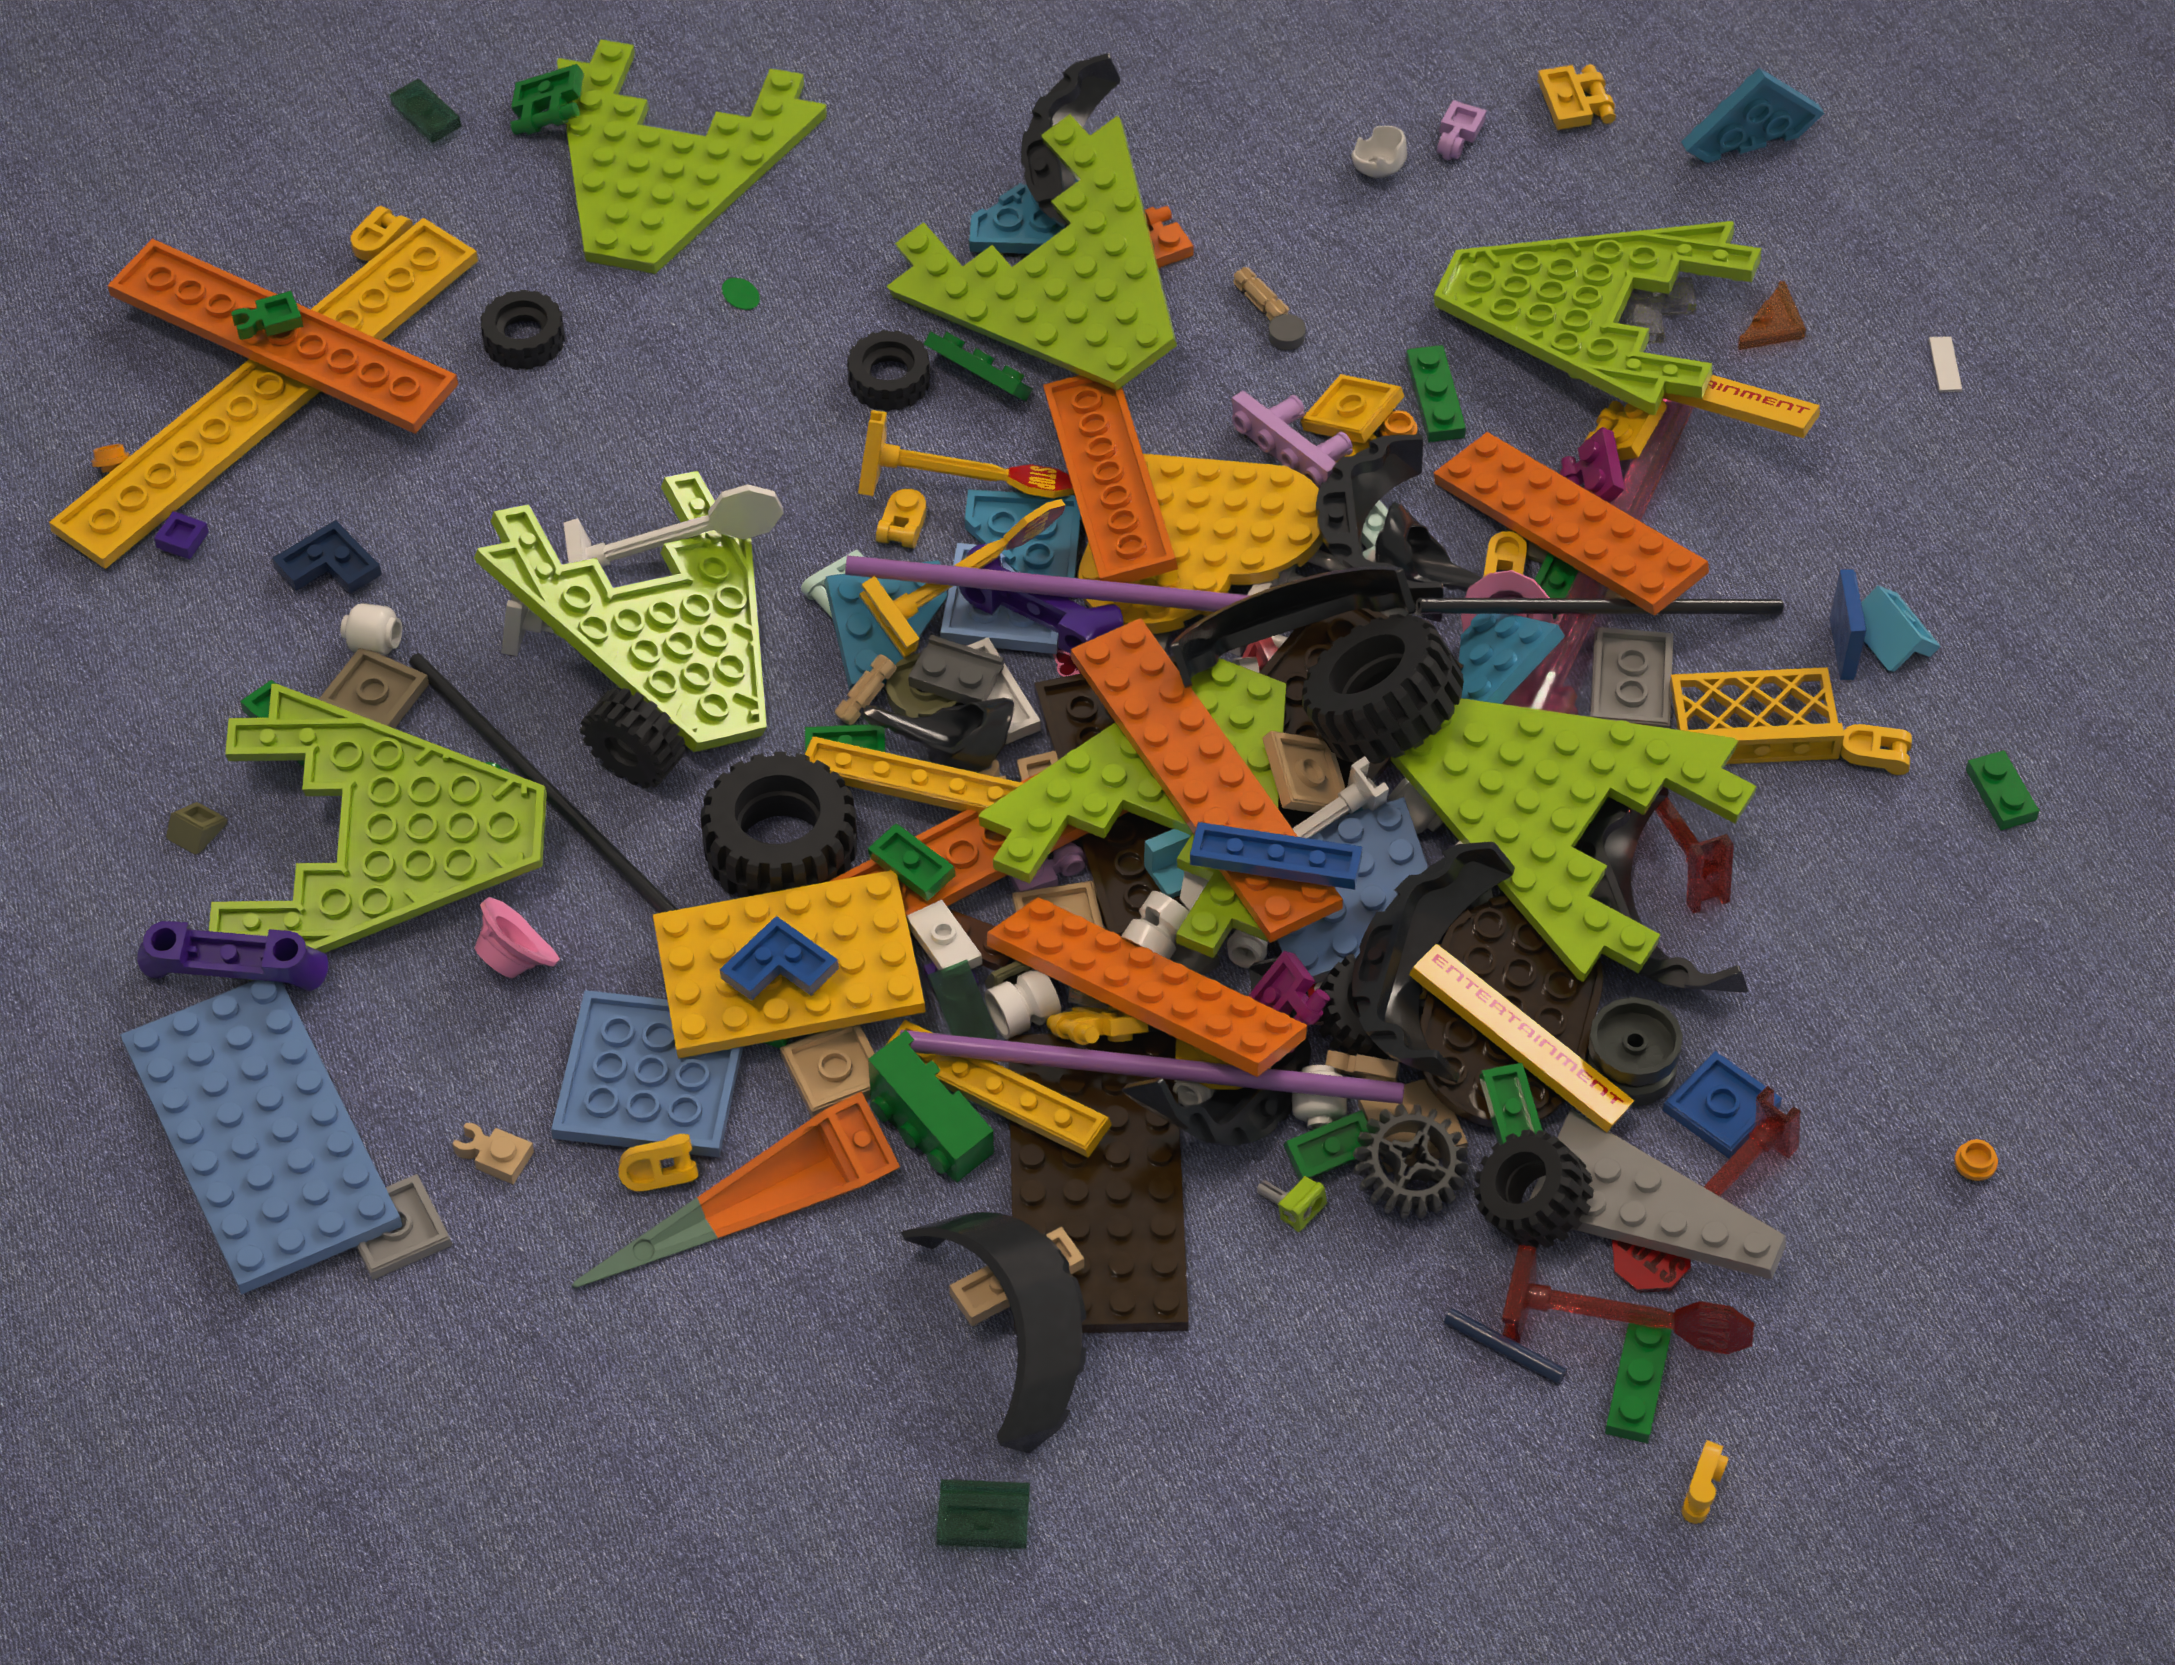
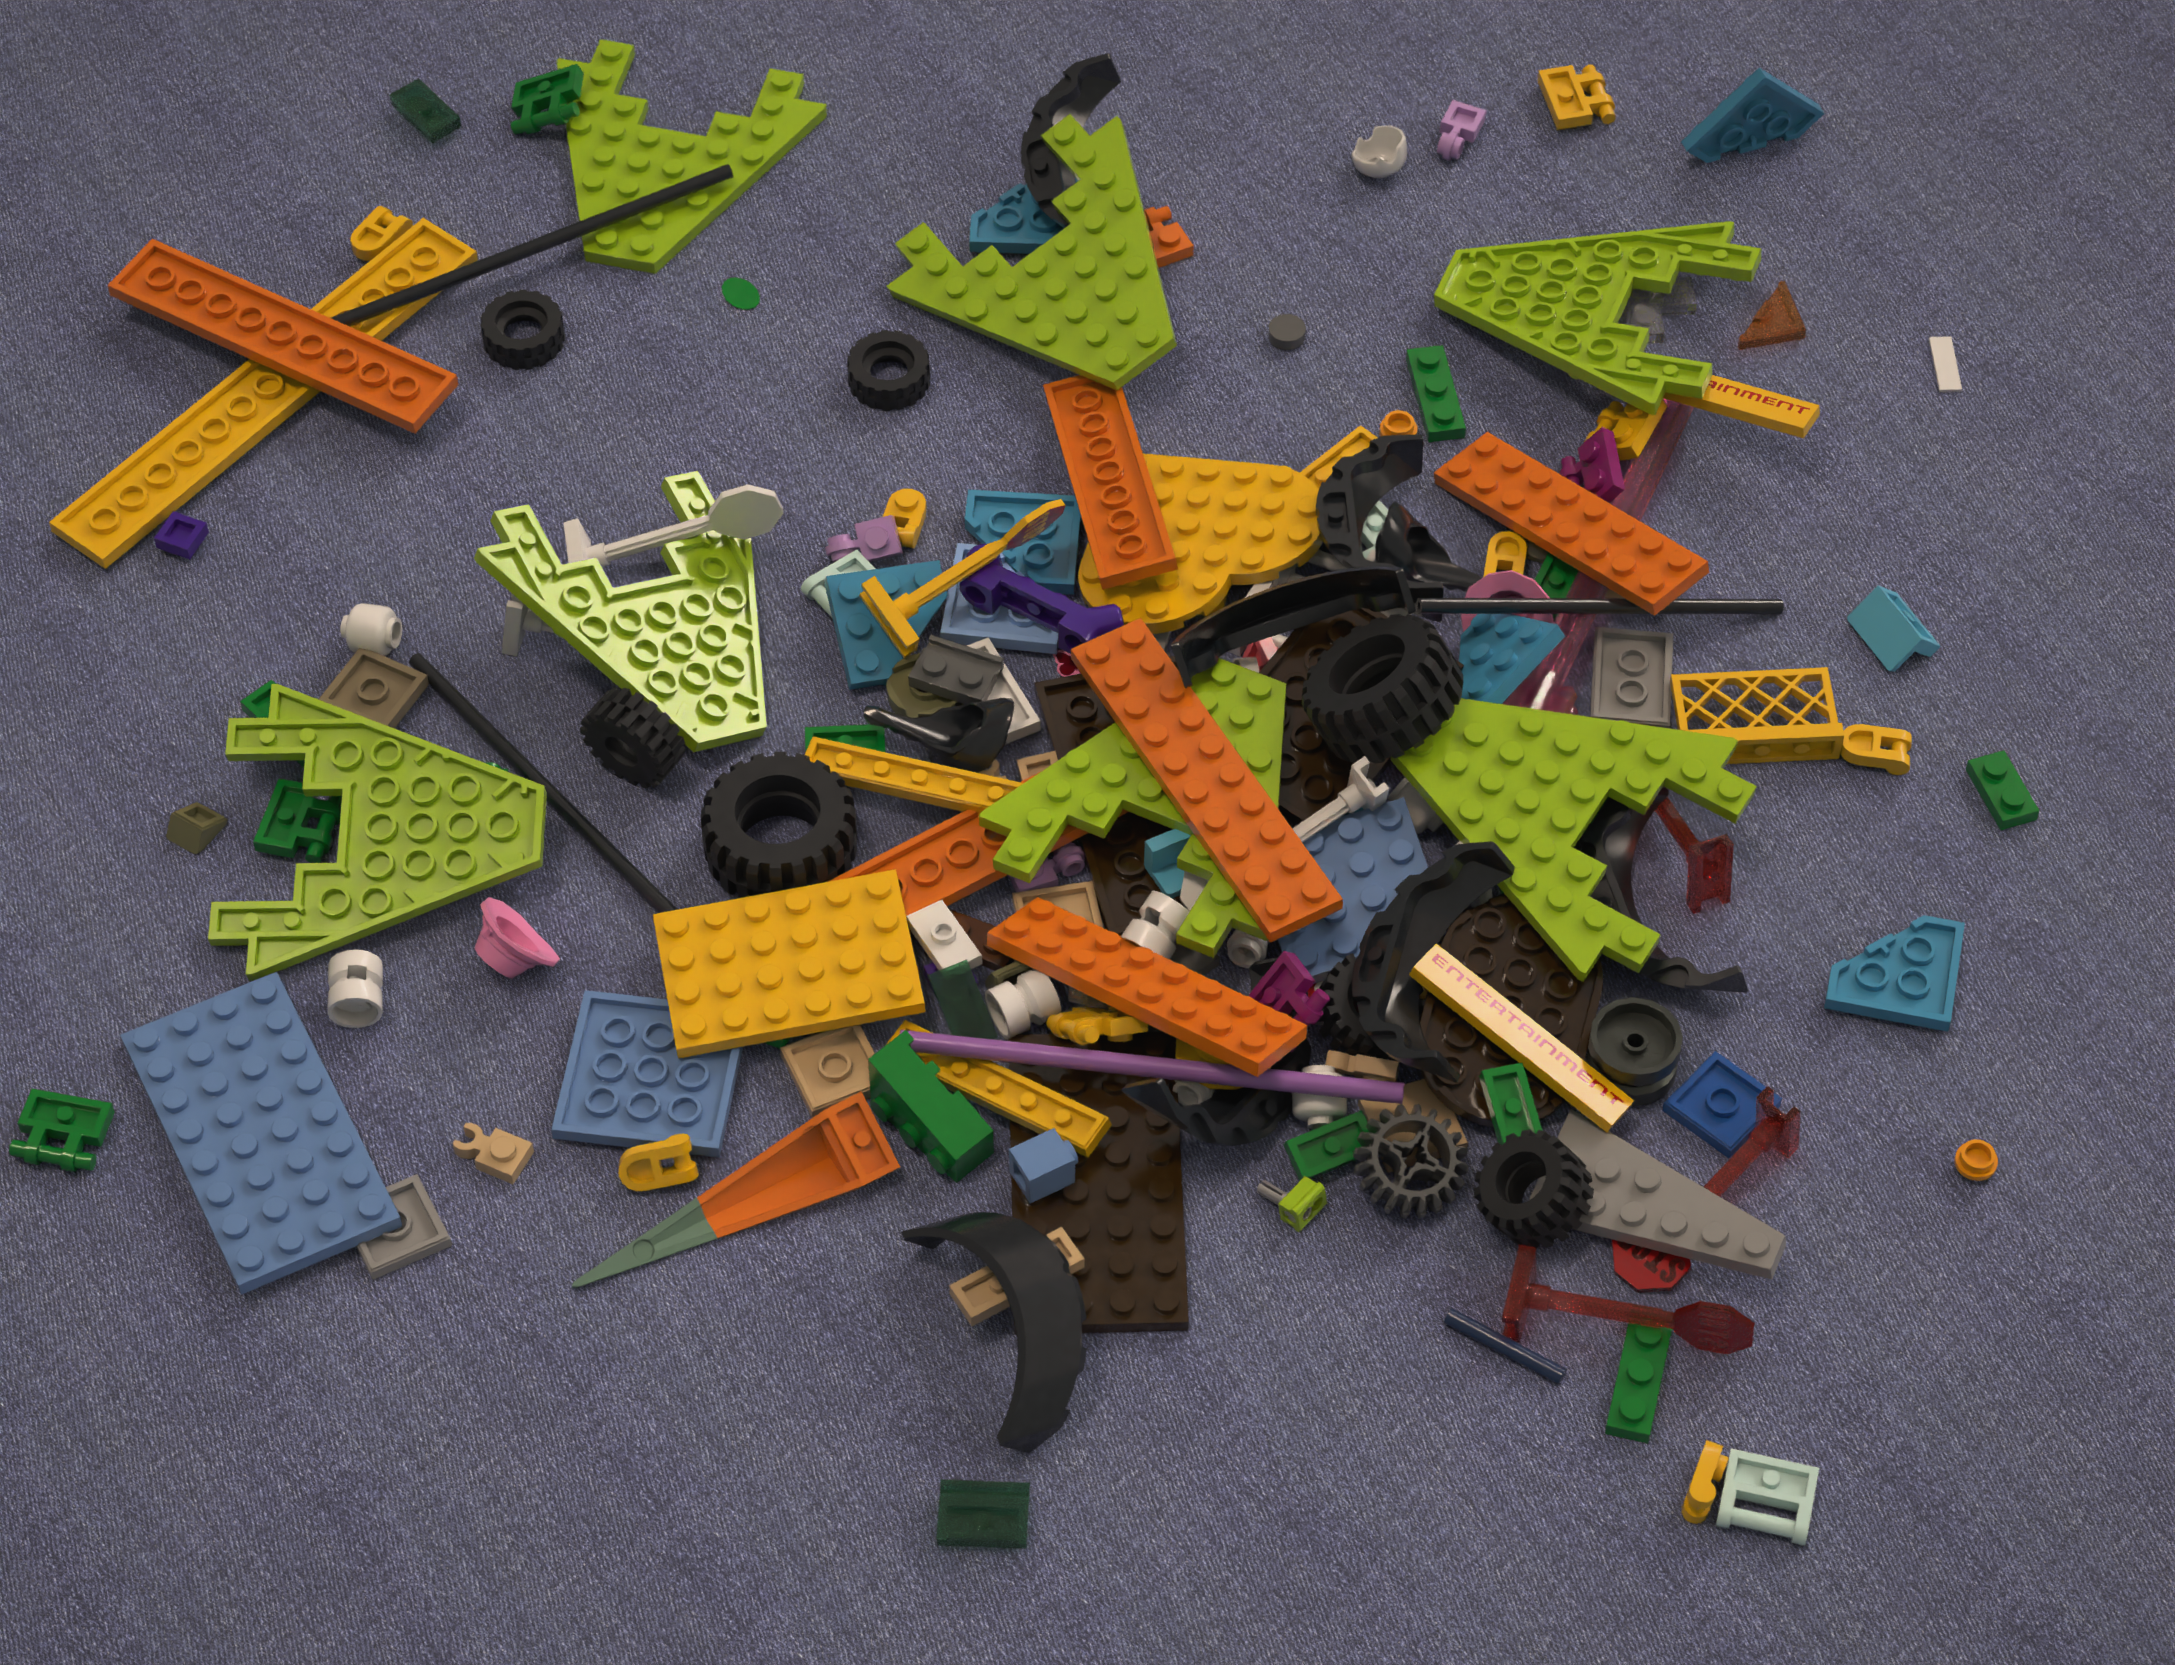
light orange plate [91,444,130,473] -> none
dark purple plate [137,921,328,991] -> none
green plate [231,291,303,339] -> none
dark blue plate [272,520,382,594] -> none
blue plate [719,916,839,1001] -> none
tan axle [835,654,897,725] -> none
medium lavender piece [845,555,1250,612] -> none
yellow piece [858,410,1074,498] -> none
green plate [867,823,956,901] -> none
green plate [924,331,1033,401] -> none
blue plate [1190,822,1362,890] -> none
lavender plate [1232,391,1353,489] -> none
tan axle [1233,267,1289,320] -> none
tan tile [1262,731,1349,817] -> none
yellow plate [1300,374,1405,443] -> none
blue tile [1830,569,1866,680] -> none
none -> green plate [9,1088,115,1172]
none -> green plate [253,778,342,863]
none -> white wheel [328,950,383,1028]
none -> black piece [331,164,733,326]
none -> lavender plate [825,515,903,562]
none -> medium blue brick [1009,1128,1078,1203]
none -> light aqua plate [1716,1448,1819,1546]
none -> dark azure plate [1824,915,1965,1032]

